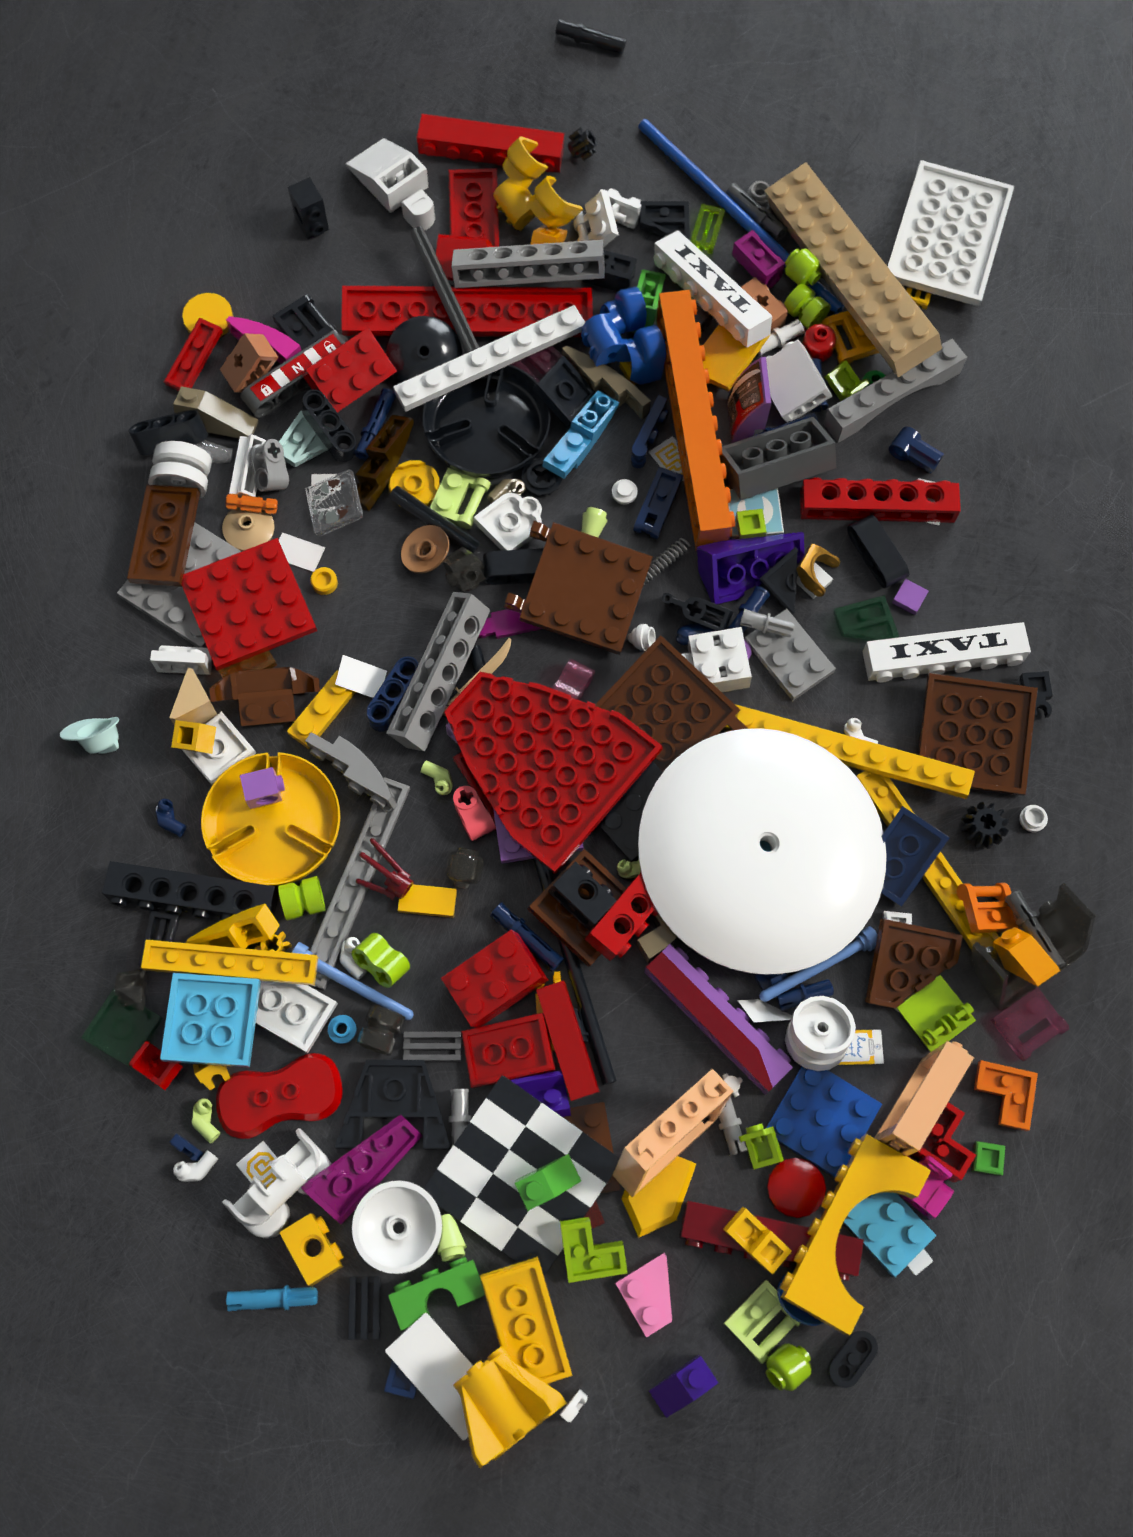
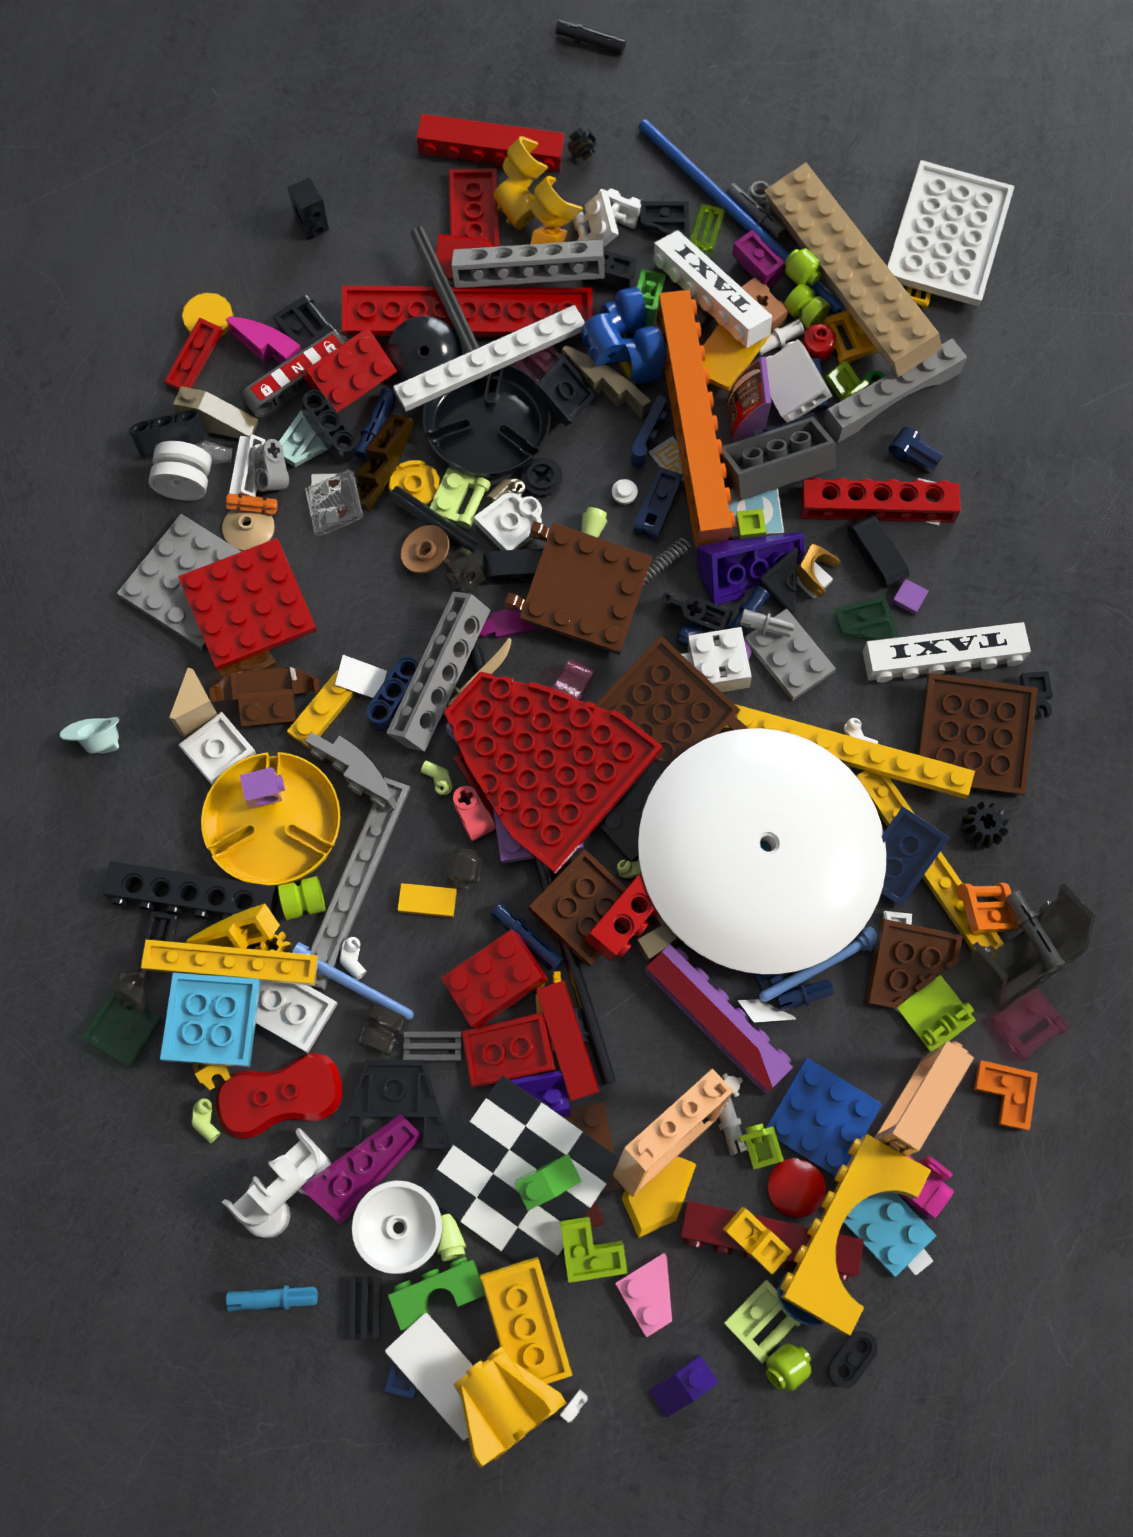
reddish brown plate [127,485,200,587] -> none
red bracket [129,1041,183,1090] -> none
white bracket [150,646,212,675] -> none
dark blue arm [155,799,187,837] -> none
dark blue tile [170,1133,204,1162] -> none
yellow brick [171,720,216,754] -> none
white arm [173,1150,218,1182] -> none
nougat brick [220,333,278,392] -> none
white sticker [236,1141,279,1188] -> none
white sticker [279,533,325,572] -> none
yellow brick [279,1213,344,1286] -> none
yellow tile [310,567,338,595] -> none
dark azure plate [328,1015,357,1044] -> none
white slope [346,138,428,213] -> none
lime axle [351,933,410,988] -> none
dark red plant [356,838,414,900] -> none
white piece [401,189,435,231] -> none
light grey pin [448,1089,472,1148] -> none
dark azure slope [542,390,619,479] -> none
black brick [548,861,617,930] -> none
white plate [627,624,655,651] -> none
white wheel [785,996,856,1071] -> none
white sticker [839,1030,884,1065] -> none
red brick [911,1102,976,1183] -> none
bright green tile [972,1141,1005,1176] -> none
light orange slope [993,927,1060,987] -> none
white plate [1019,805,1048,832] -> none

